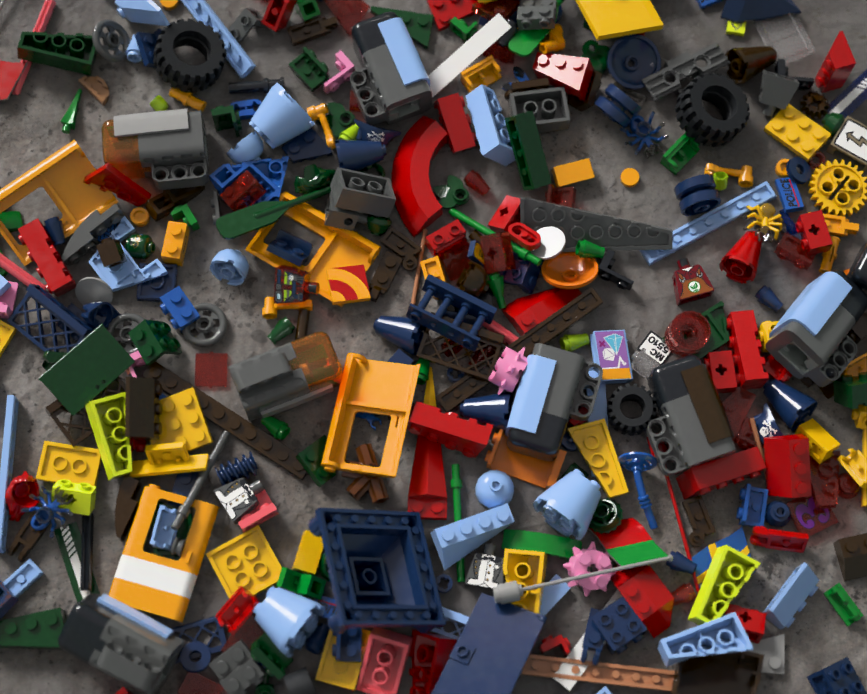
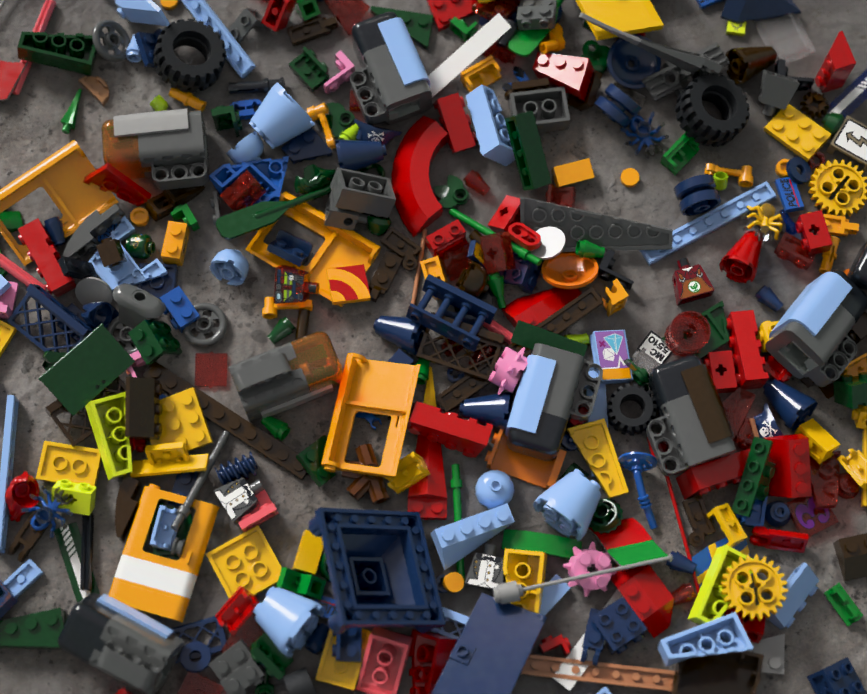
none -> black plate [58,256,98,280]
none -> dark grey piece [112,283,166,329]
none -> yellow hinge [384,452,430,494]
none -> light orange tile [443,572,464,593]
none -> dark green sticker [511,320,588,356]
none -> dark grey plate [579,12,723,74]
none -> light orange hinge [602,279,629,317]
none -> dark green plate [624,359,649,391]
none -> yellow hinge [706,503,748,548]
none -> yellow gear [720,555,788,621]
none -> dark green bracket [732,436,776,518]

